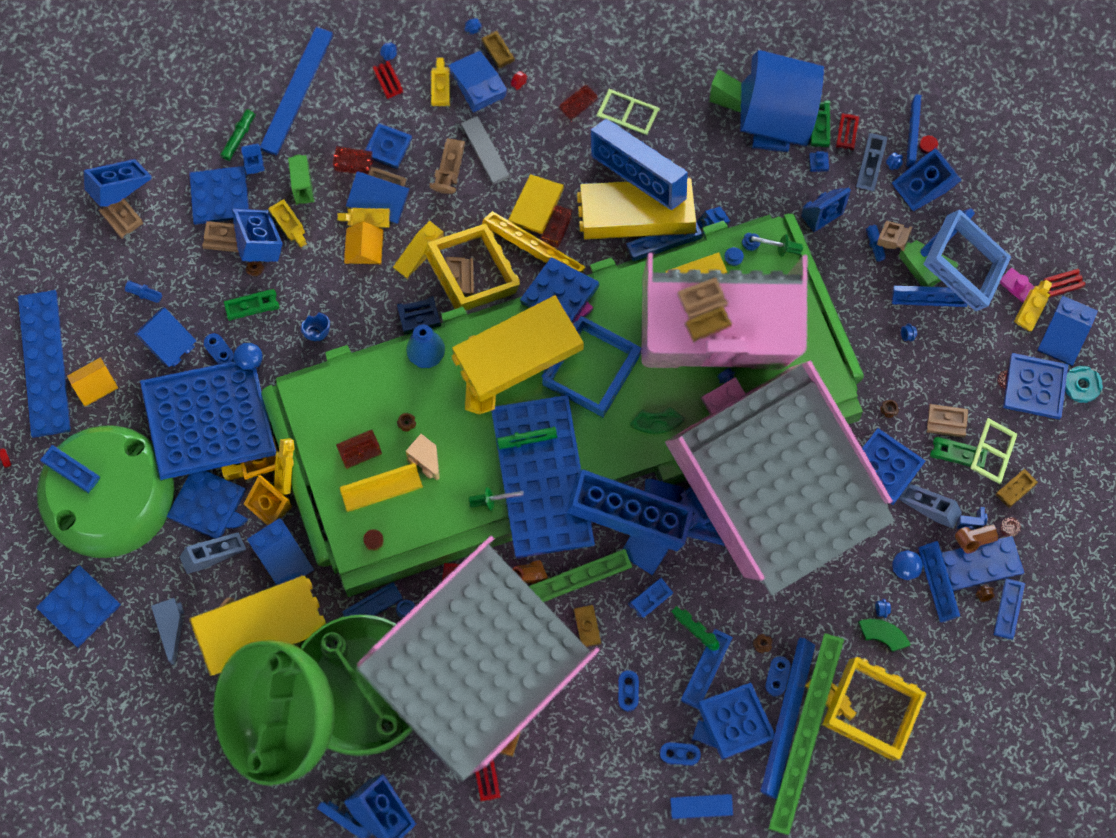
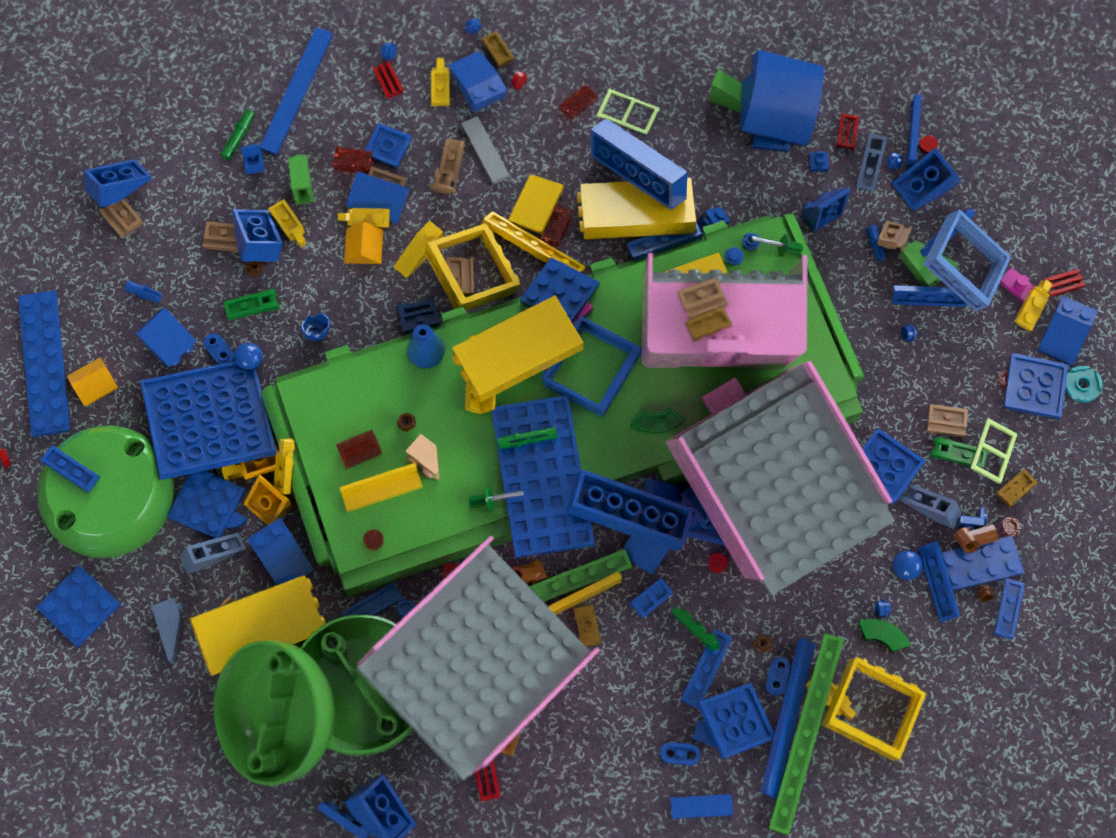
blue plate [190,166,249,225] -> none
blue plate [618,670,639,712] -> none
blue plate [717,368,735,384] -> none
green plate [811,100,830,147] -> none
reddish brown plate [880,400,899,418] -> none
none -> yellow tile [548,572,622,615]
none -> red tile [708,553,728,573]

